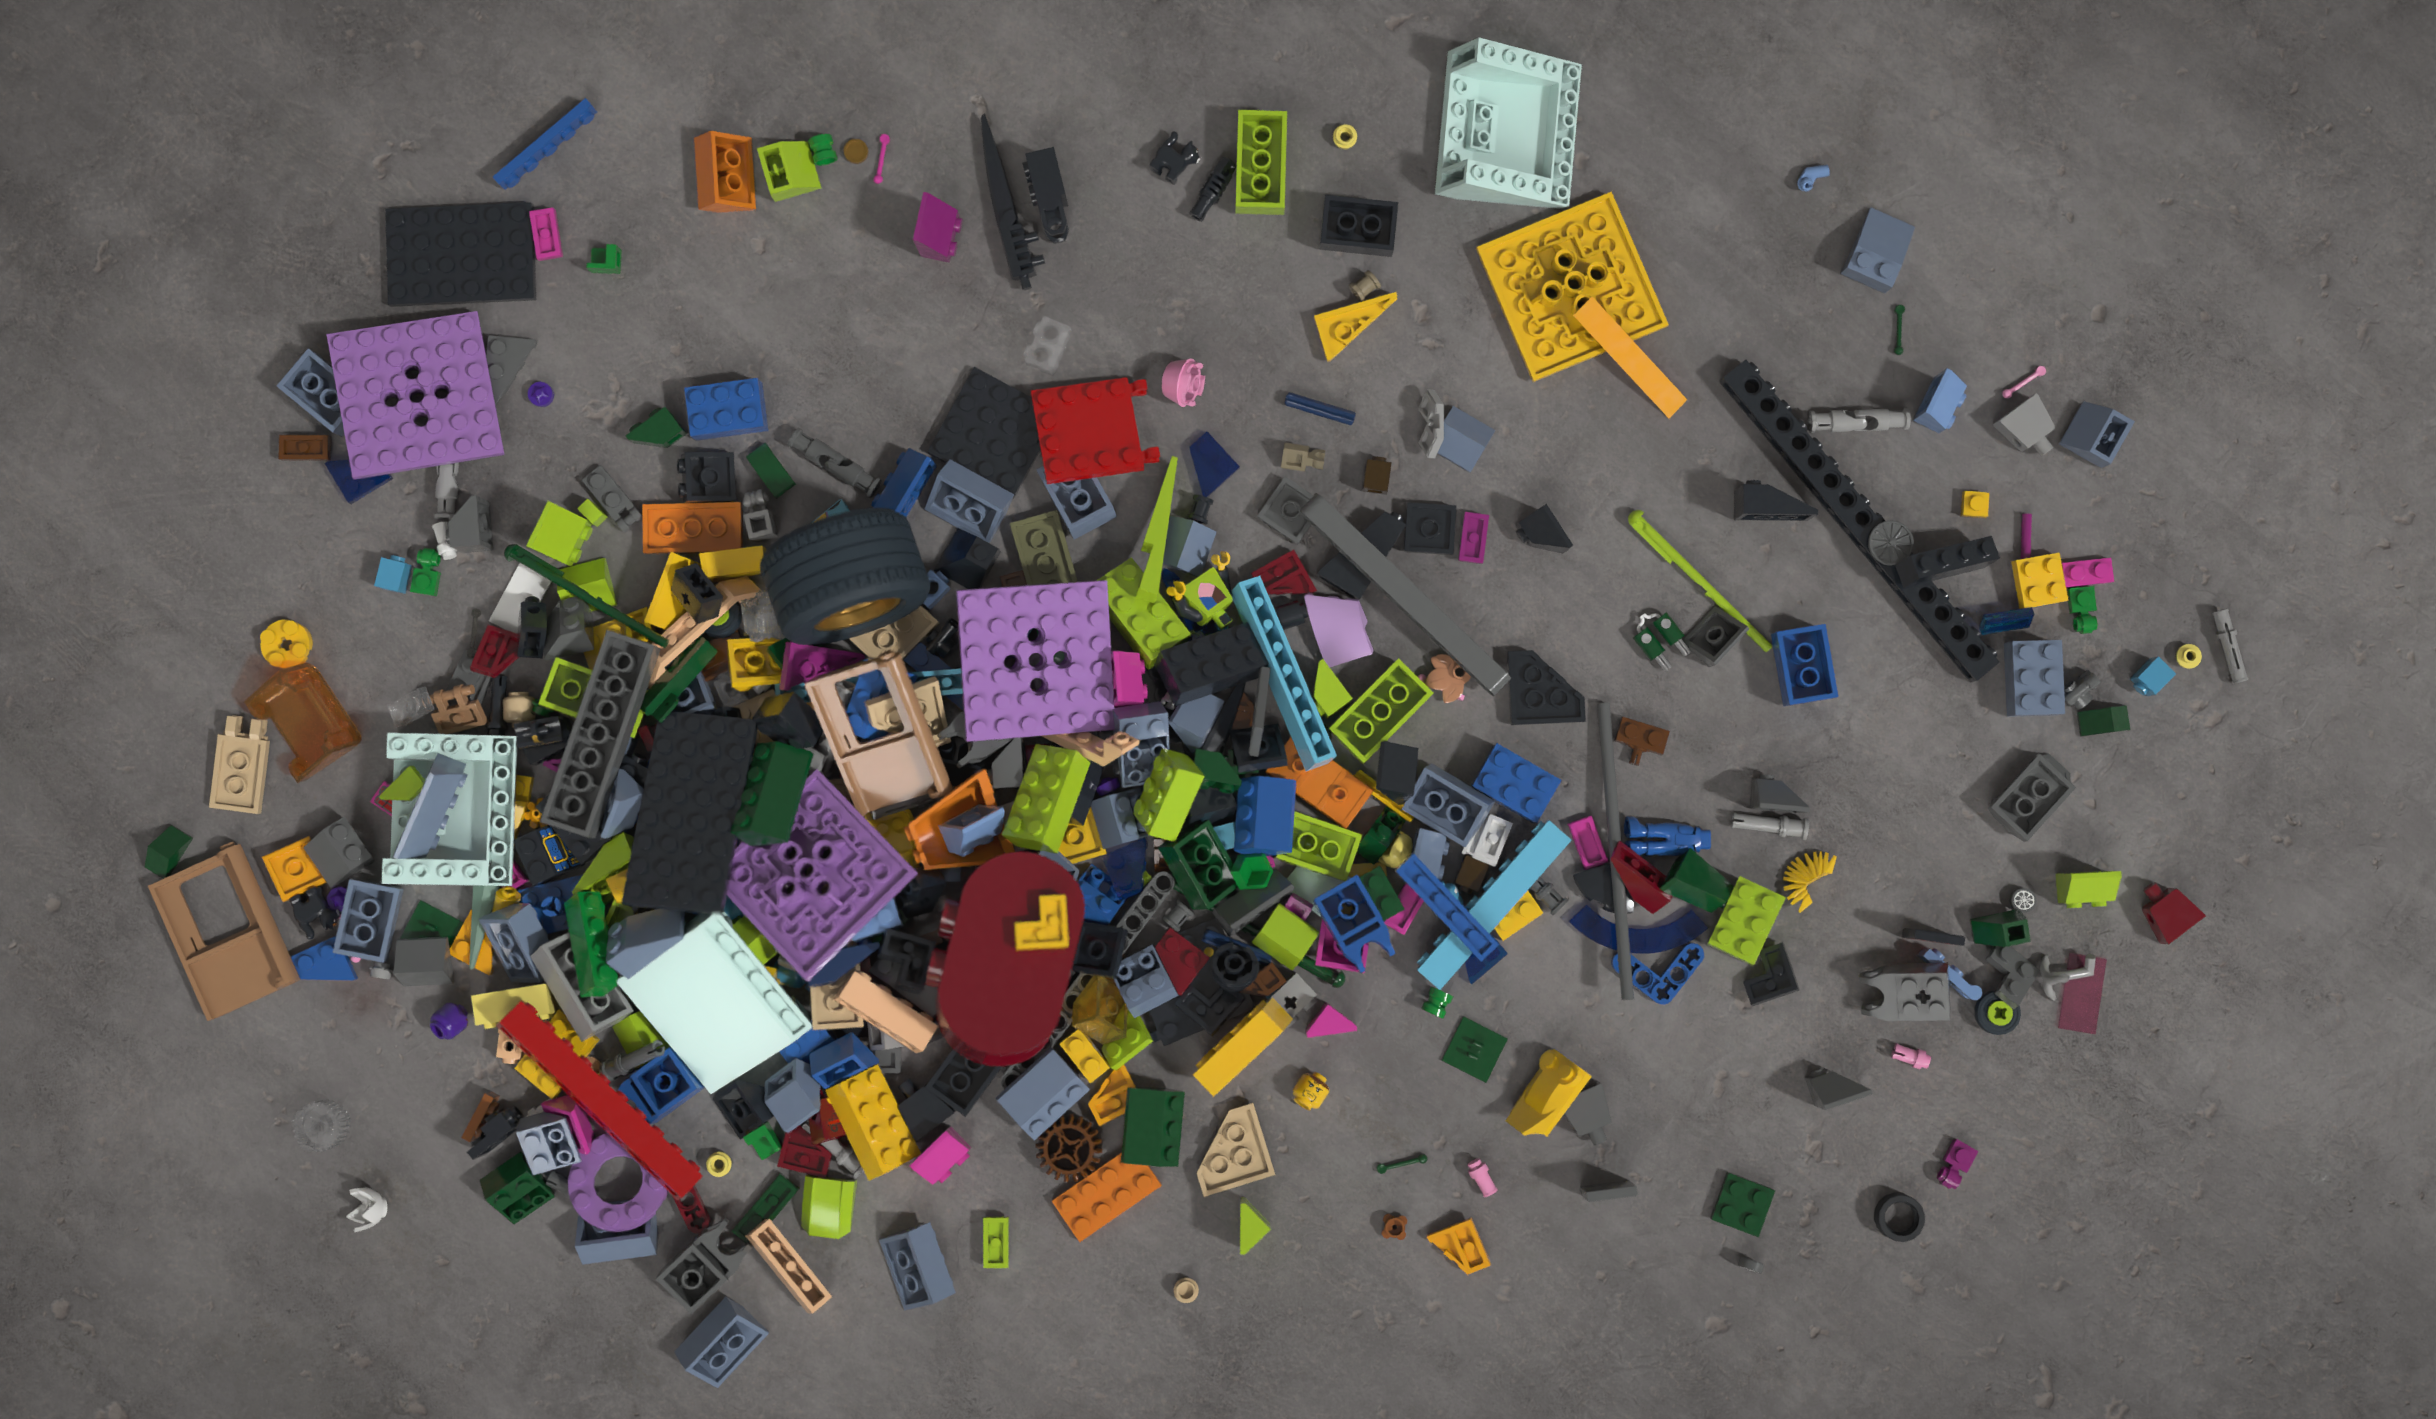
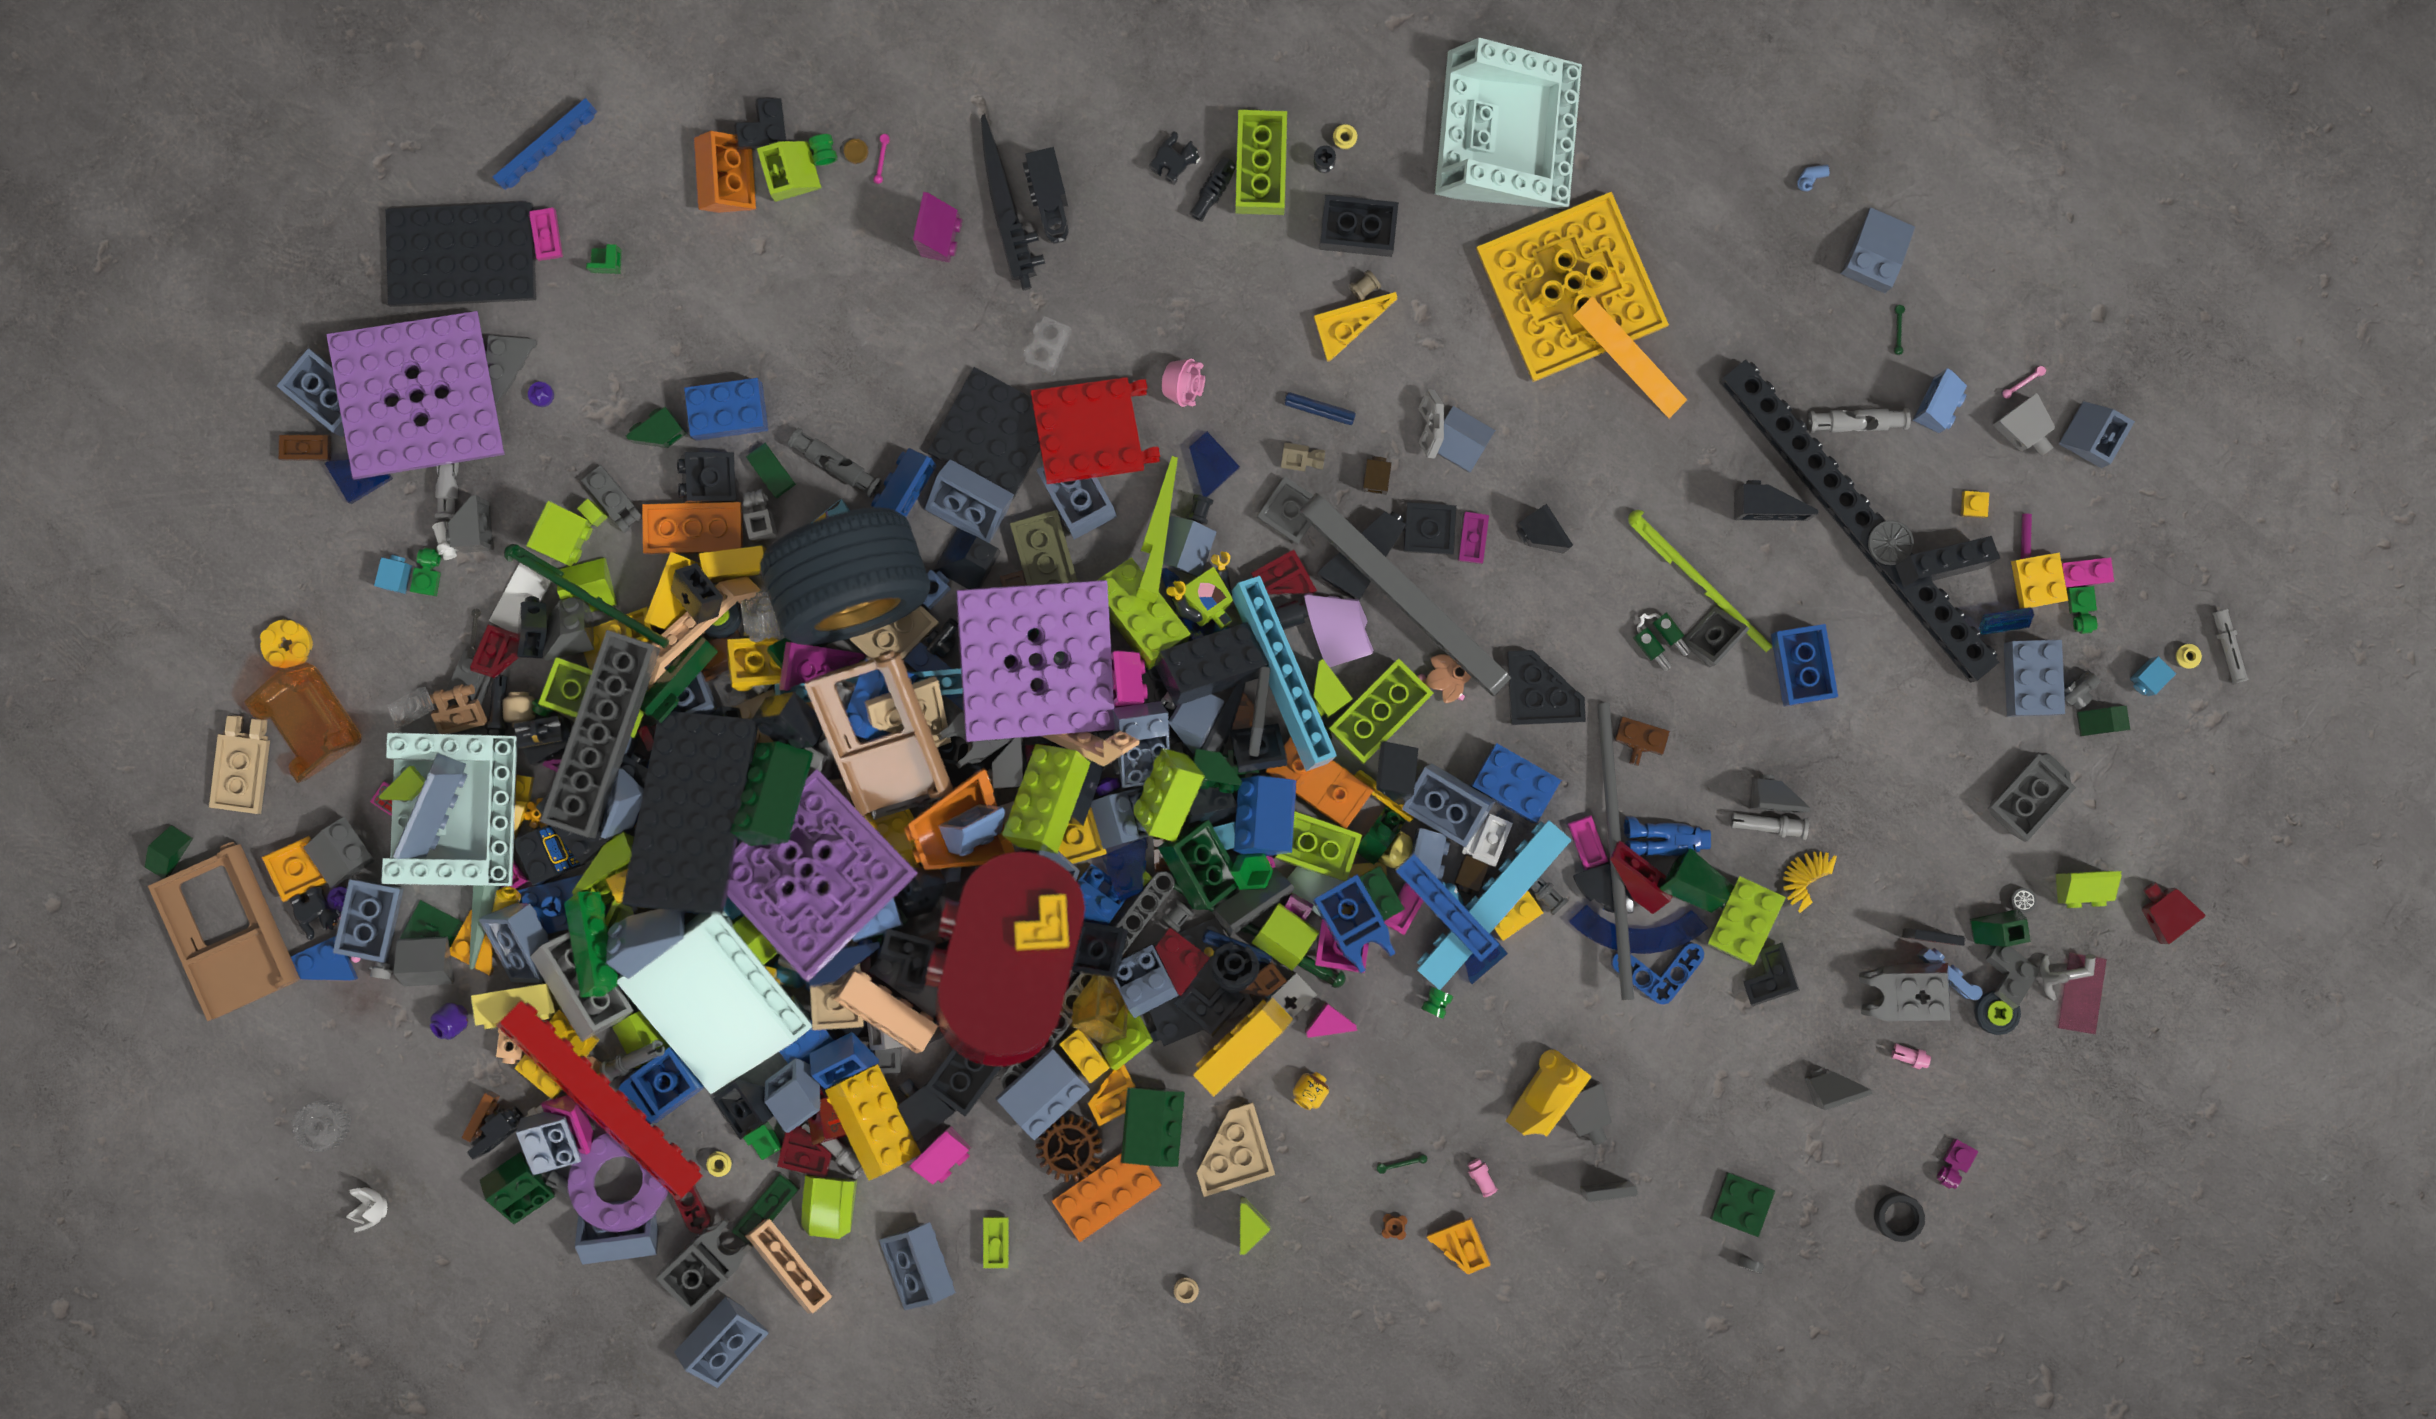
dark green piece [1442,1016,1508,1083] -> none
none -> black plate [734,98,786,149]
none -> black bush [1313,145,1336,173]

